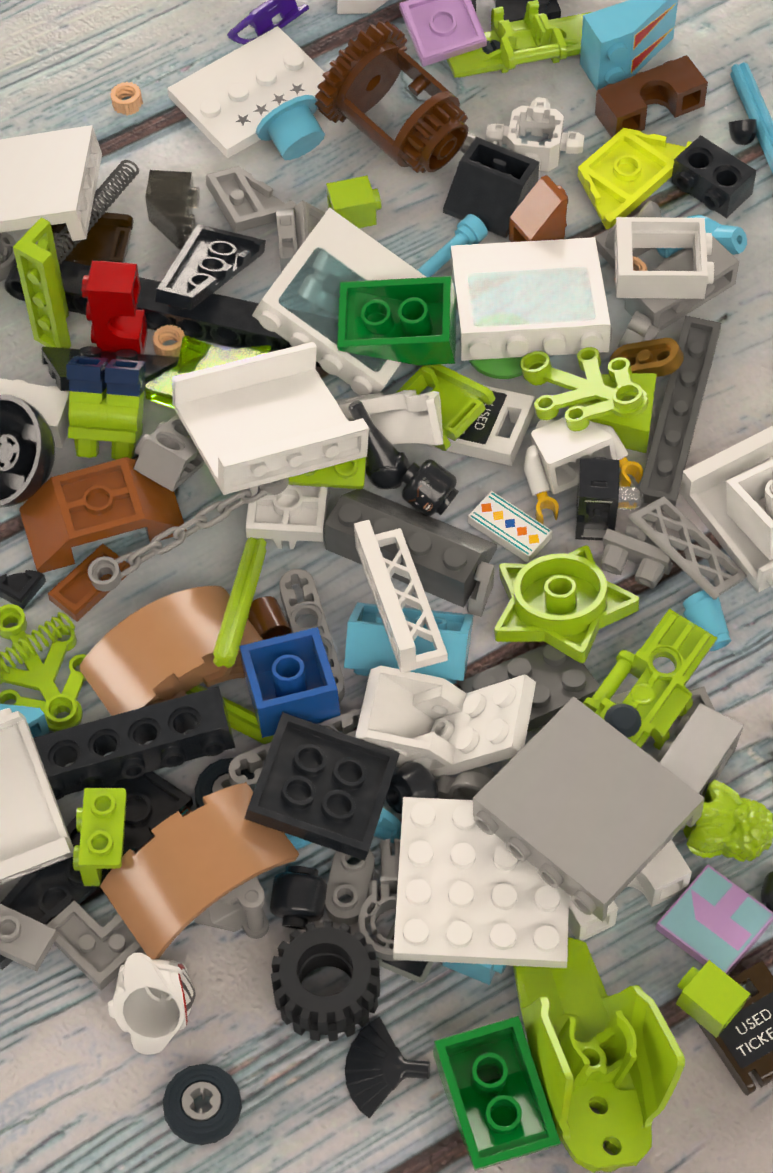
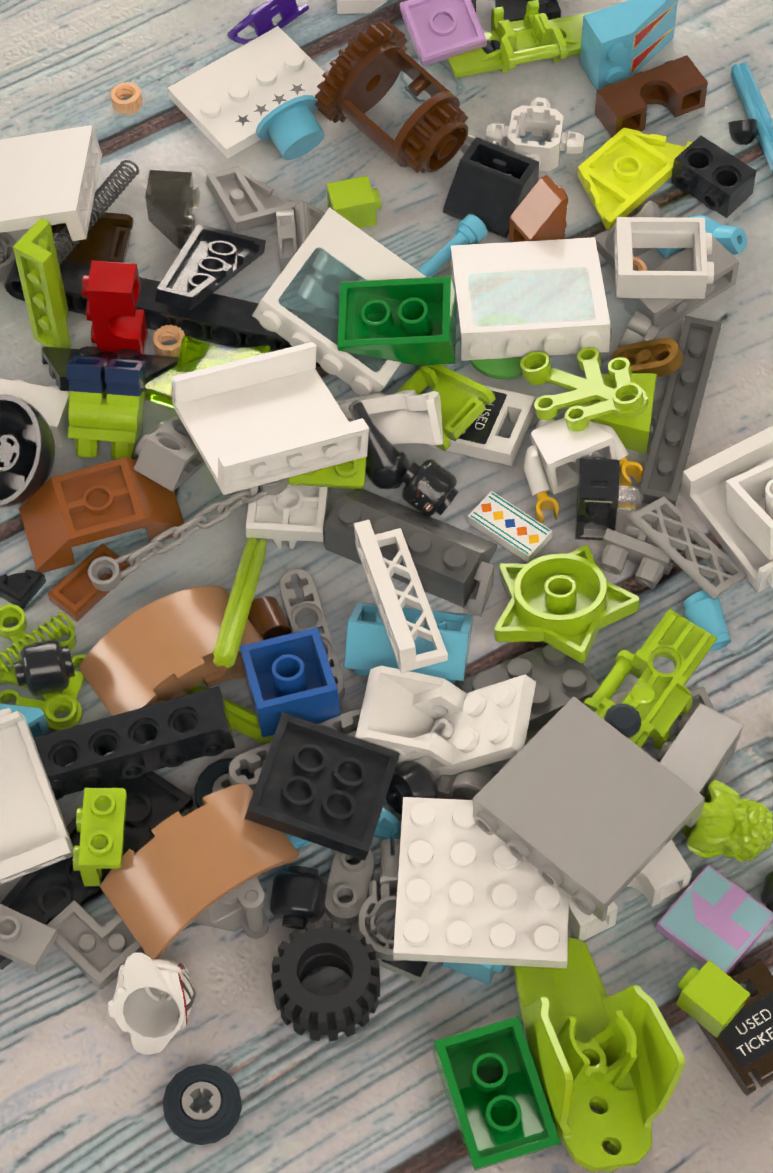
black hand [345,1017,430,1119] -> none
none -> black head [13,639,75,696]

